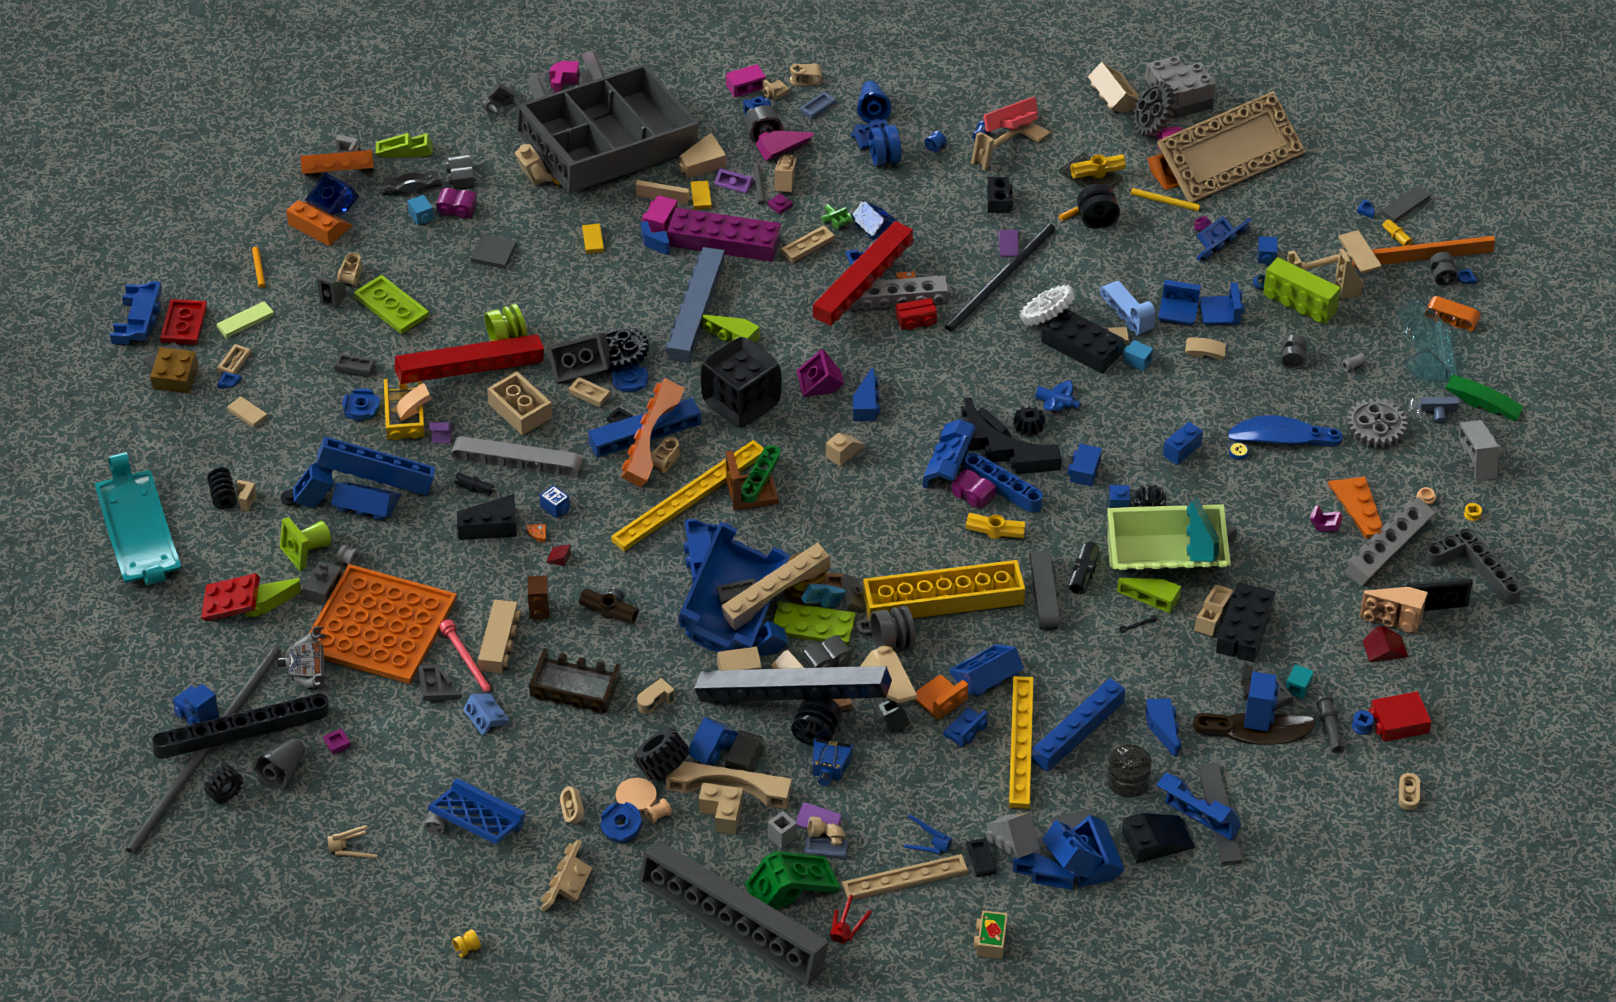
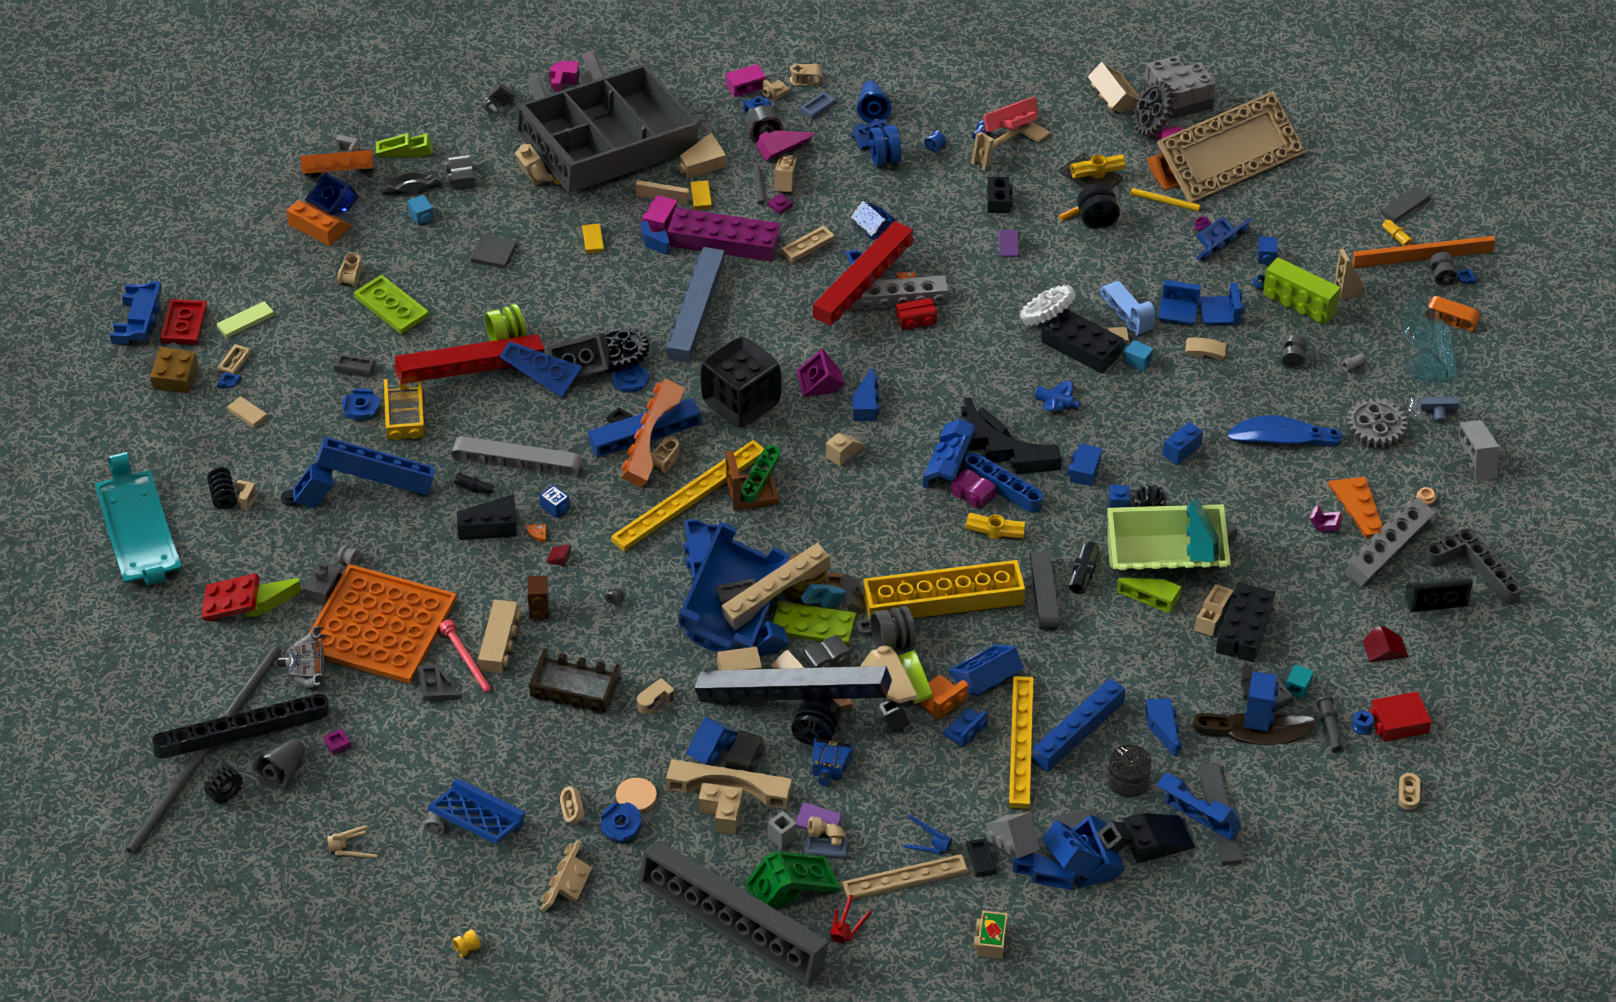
blue brick [173,683,220,725] -> none
light orange bar [252,247,266,288] -> none
lime plant [280,517,331,571] -> none
dark grey slope [317,276,347,308] -> none
blue slope [331,482,401,520] -> none
light nougat slope [395,383,432,421] -> none
medium lavender slope [430,422,453,443] -> none
magenta brick [436,188,477,218] -> none
medium blue bracket [464,693,509,735] -> none
tan brick [487,372,552,435] -> none
tan plate [568,377,610,407] -> none
dark brown piece [579,589,639,624] -> none
black tyre [634,728,690,780] -> none
light nougat bush [645,798,672,824] -> none
lime slope [702,315,760,343] -> none
medium lavender slope [714,168,754,194] -> none
bright green arm [821,204,853,229] -> none
black piece [945,223,1055,332] -> none
black gear [1013,405,1046,437] -> none
black hinge [1119,615,1157,633] -> none
tile [1229,442,1248,460] -> none
tan piece [1287,230,1382,274] -> none
blue tile [1357,199,1375,219] -> none
light nougat slope [1360,587,1427,633] -> none
green slope [1445,375,1524,421] -> none
yellow bush [1464,503,1482,521] -> none
none -> blue wing [499,341,582,398]
none -> lime slope [898,650,933,704]
none -> pearl dark grey brick [1097,821,1134,851]

